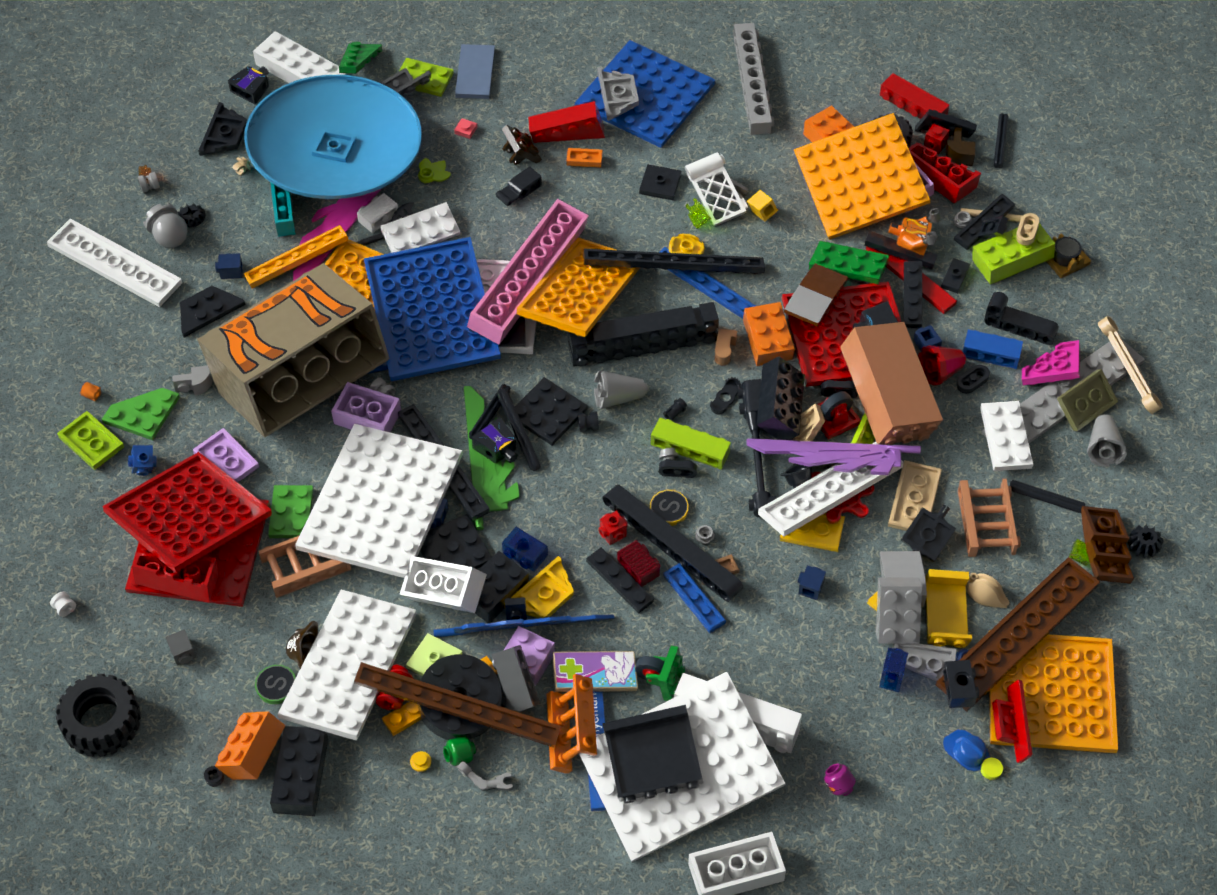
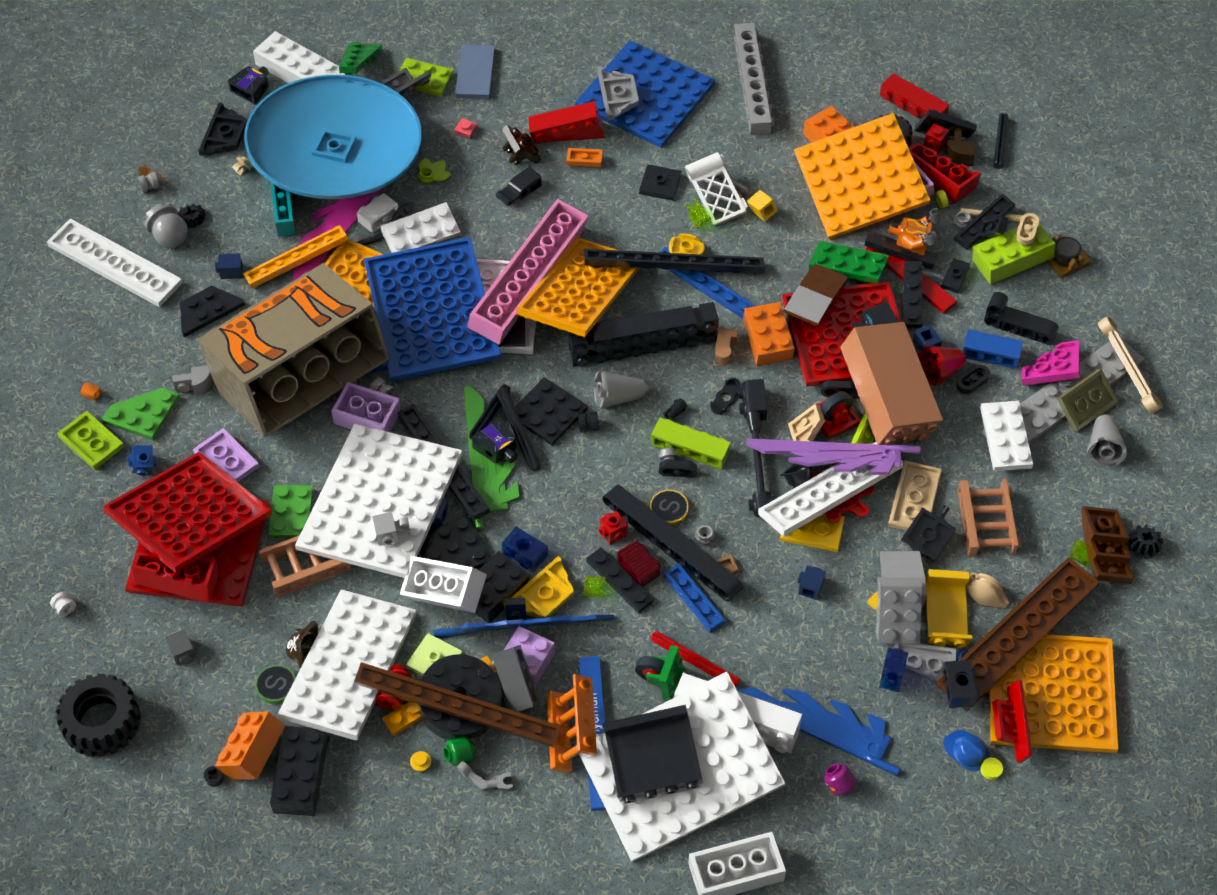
tile [552,651,638,692] -> none
black brick [757,356,805,440] -> none
black axle [1009,480,1085,513] -> none
none -> light grey brick [372,512,410,546]
none -> clear neon green plate [583,576,605,598]
none -> red axle [651,631,740,688]
none -> blue animal [736,687,901,776]
none -> neon yellow tile [935,190,948,208]

